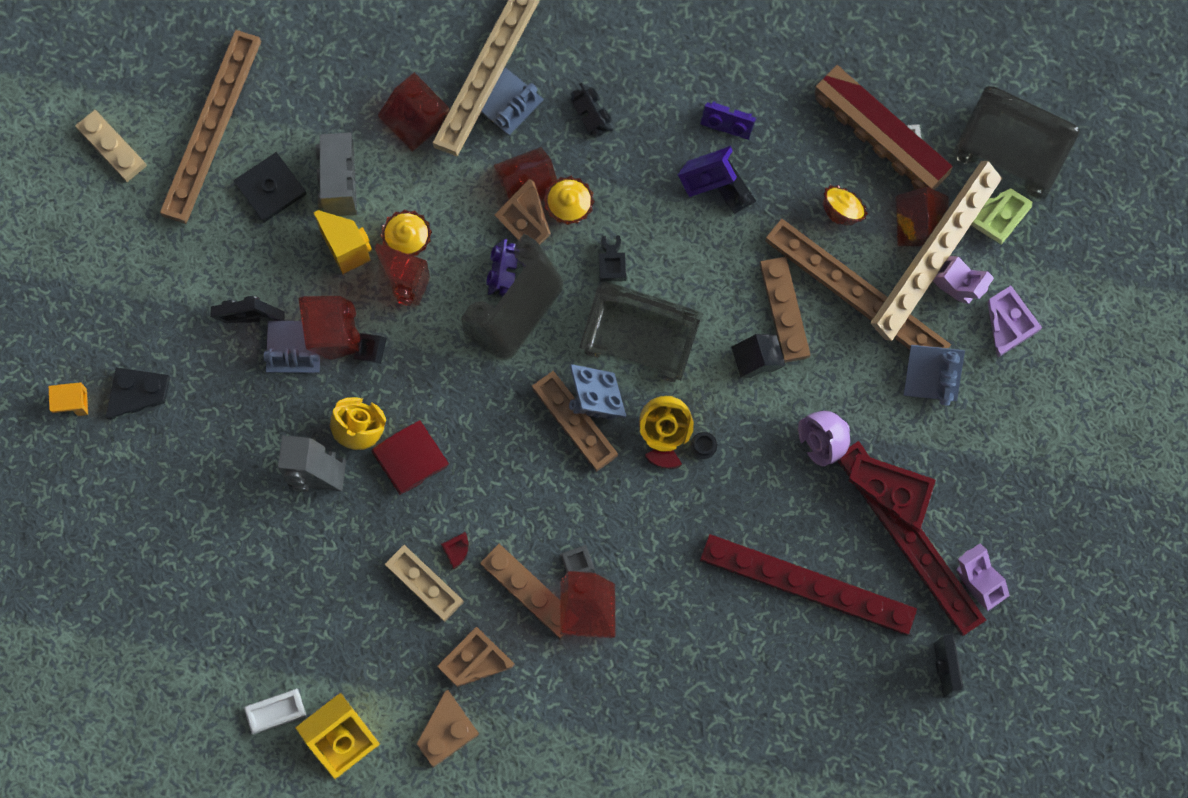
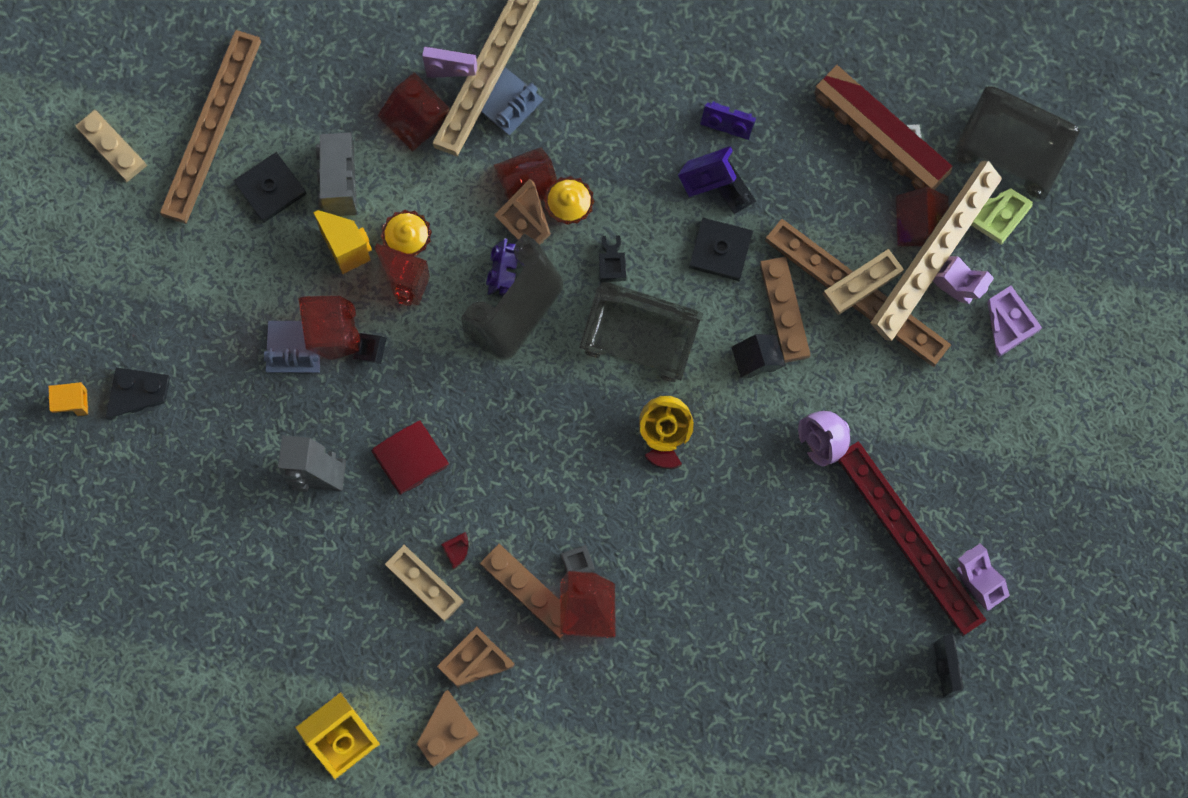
black wing [210,296,285,323] -> none
white tile [244,689,307,735] -> none
yellow cylinder [330,397,386,450] -> none
medium nougat plate [532,371,618,472] -> none
sand blue hinge [569,364,626,420] -> none
black hinge [571,83,613,138] -> none
black plate [690,432,718,459] -> none
dark red plate [700,534,917,636] -> none
piece [823,185,868,226] -> none
dark red wing [848,453,936,532] -> none
sand blue hinge [904,345,965,405] -> none
none -> lavender wing [422,47,477,78]
none -> black plate [689,218,753,281]
none -> tan plate [823,249,904,315]

